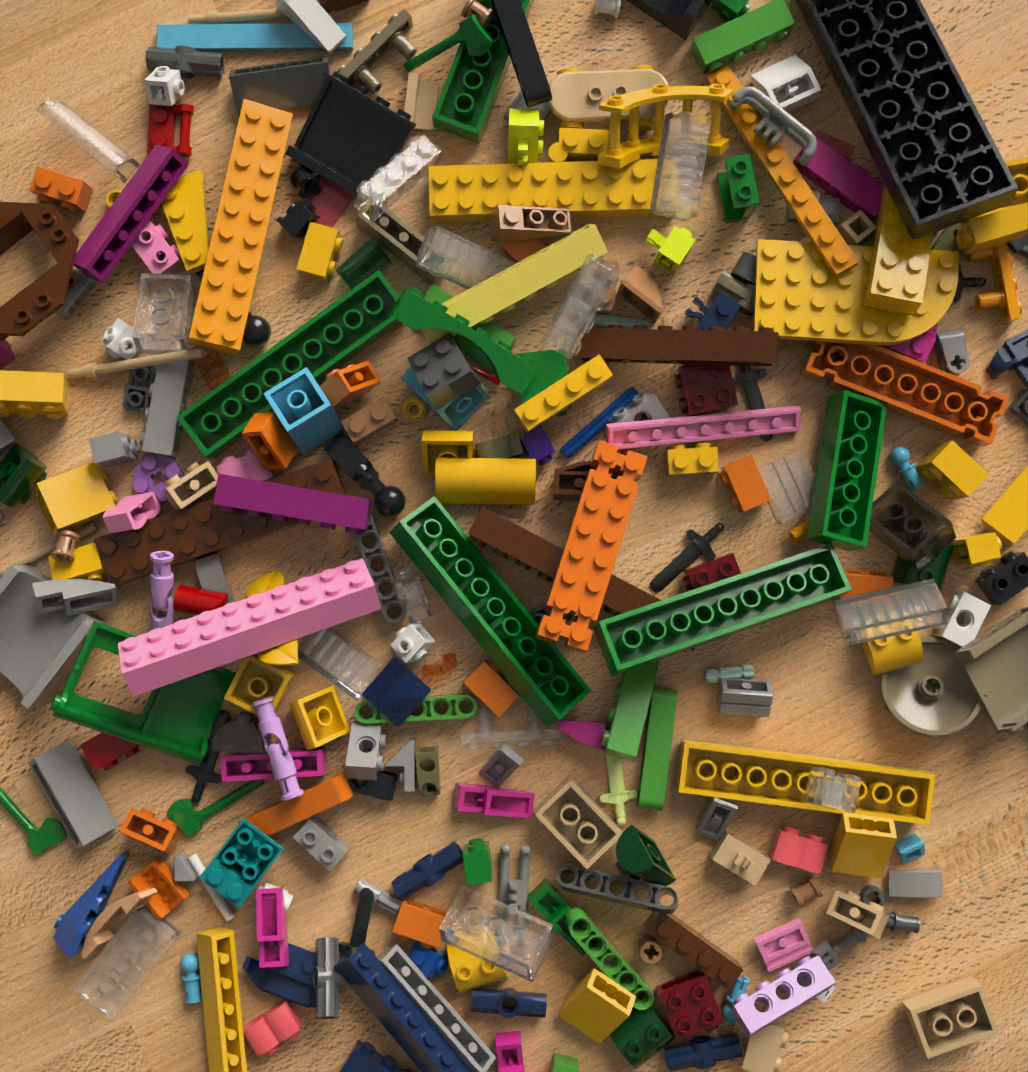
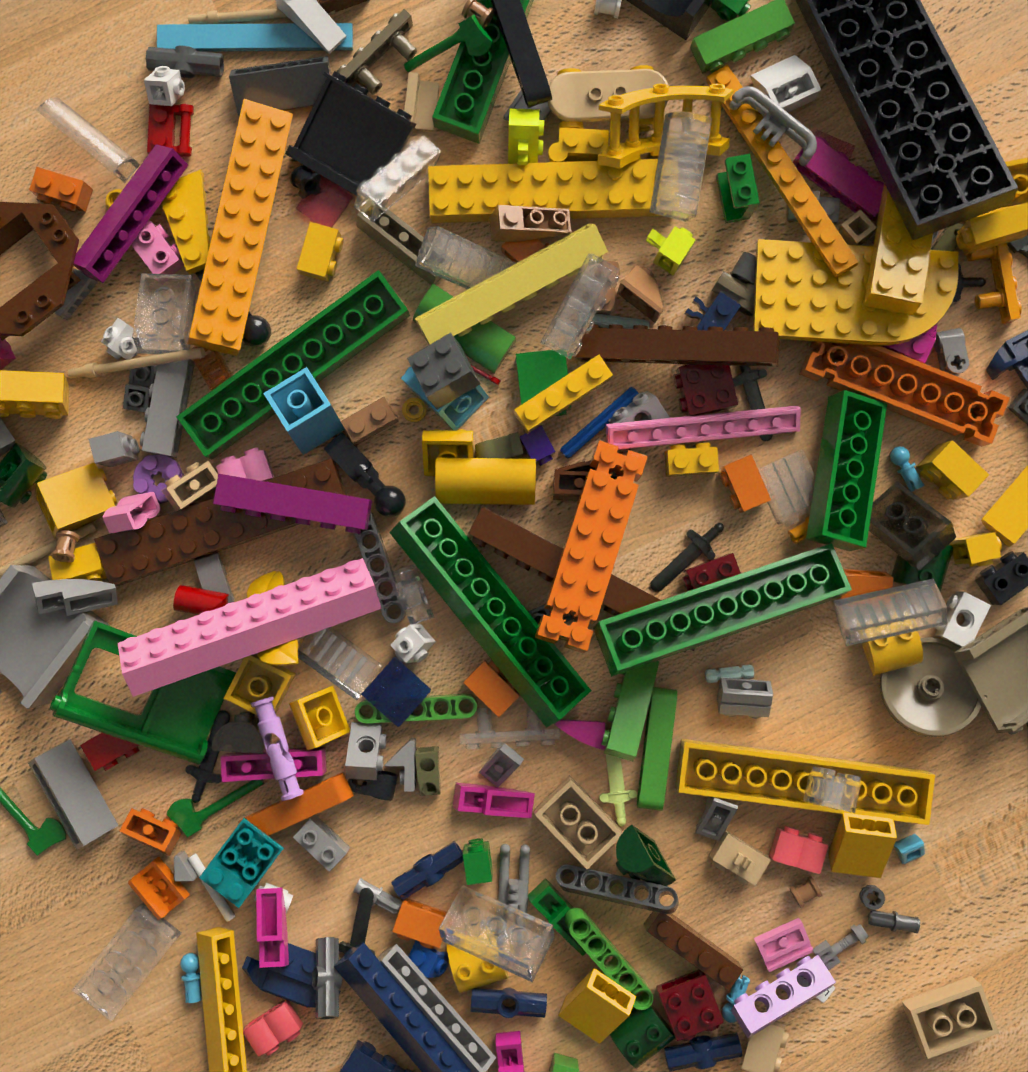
blue wedge [53,851,130,957] -> none
light nougat slope [81,888,157,960] -> none
lavender piece [150,551,174,630] -> none
orange brick [241,411,298,471] -> none
black brick [276,198,321,238] -> none
orange brick [320,361,381,407] -> none
clear green tile [335,237,392,290] -> none
green arch [389,287,538,395] -> none
clear orange arm [422,652,458,677] -> none
medium nougat bush [638,935,662,964] -> none
tan brick [826,890,889,940] -> none
light grey slope [889,869,943,897] -> none

